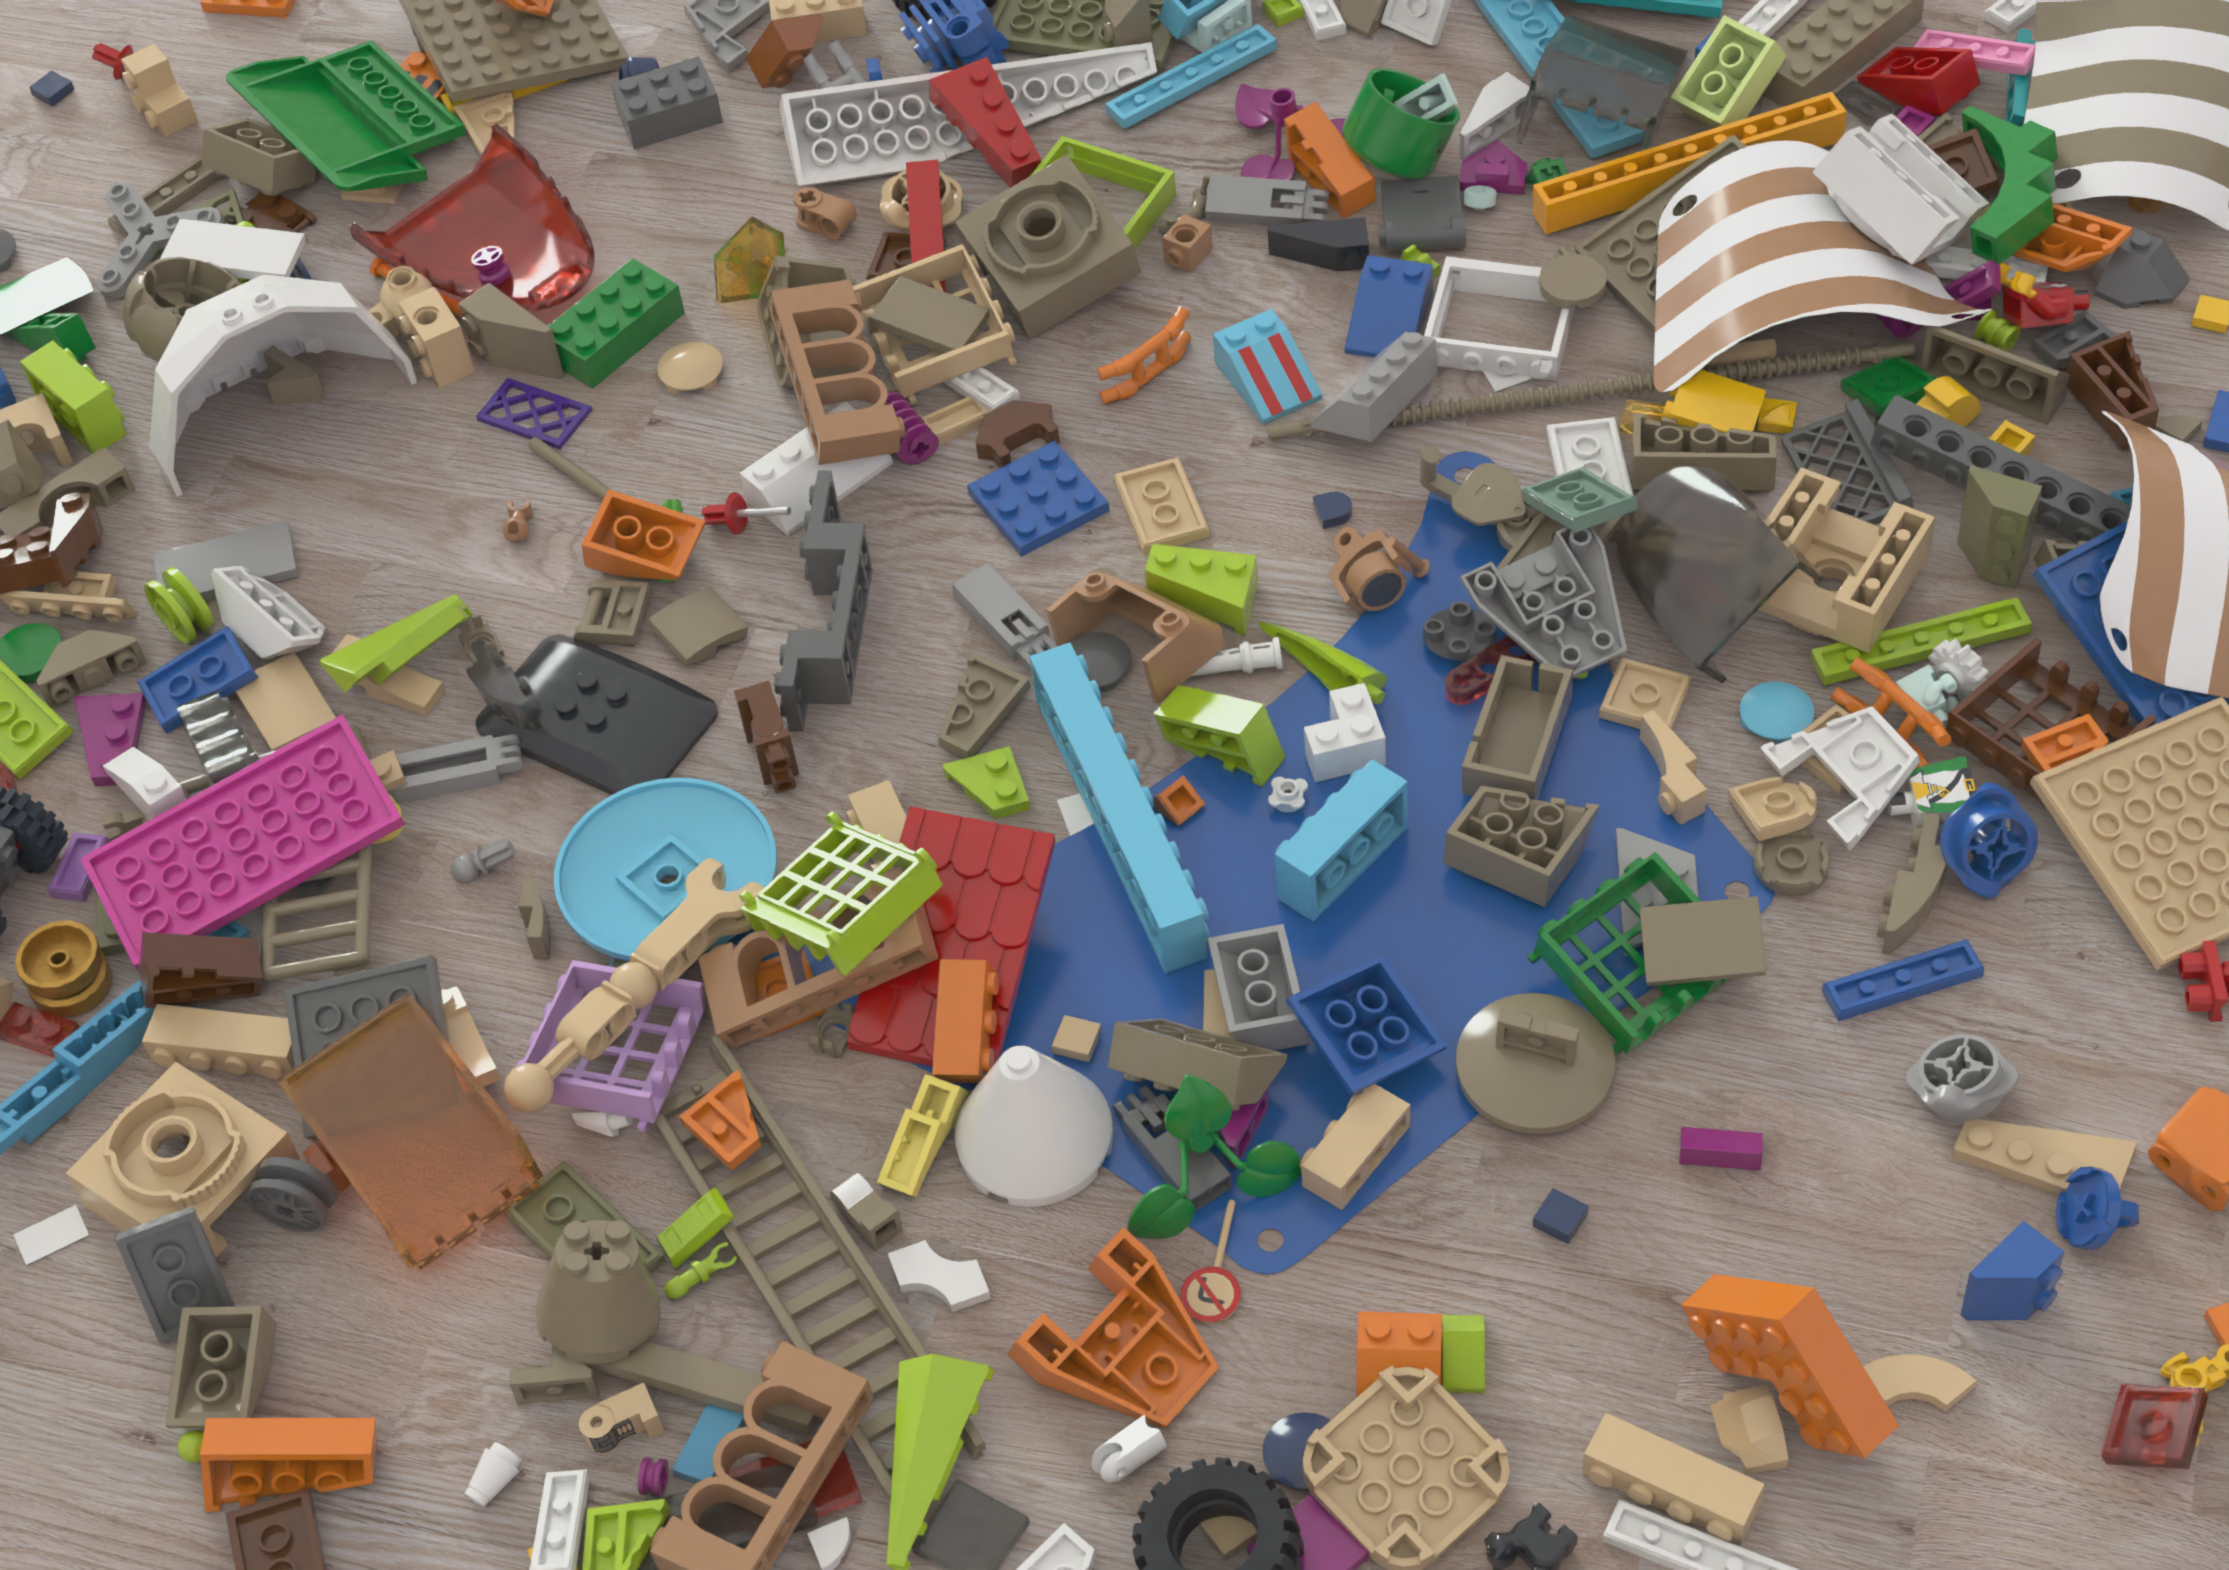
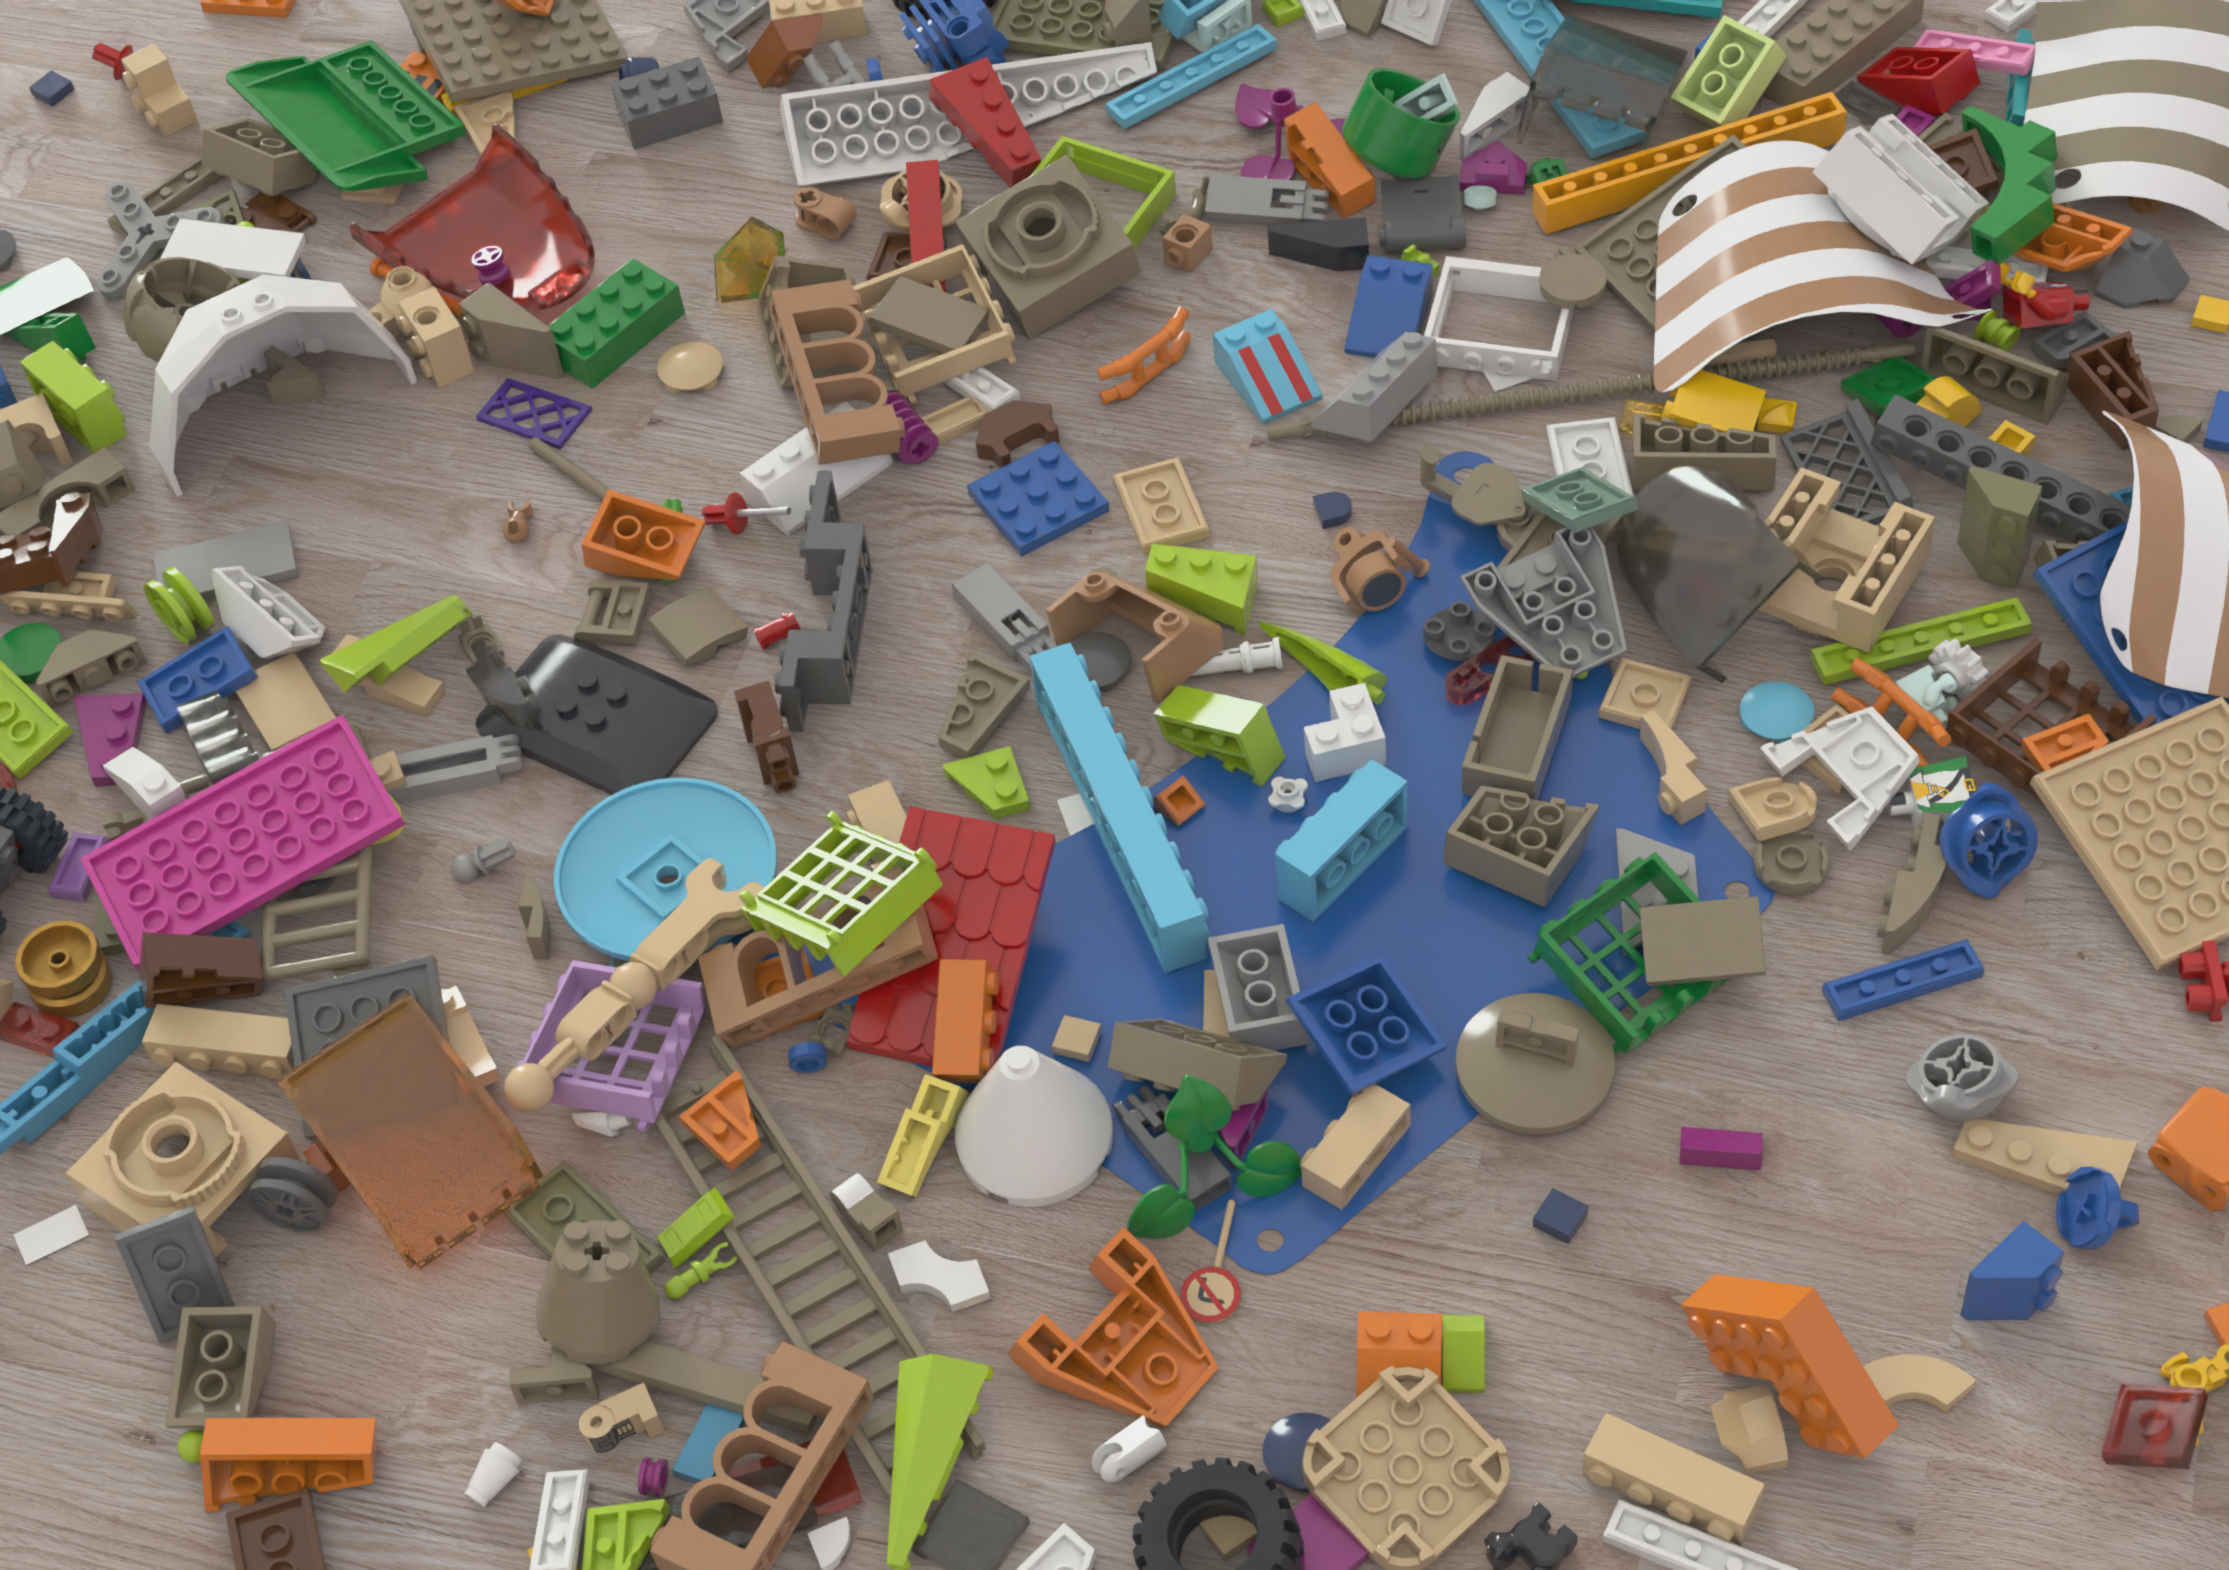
none -> red pin [753,612,801,650]
none -> blue tile [788,1042,828,1074]

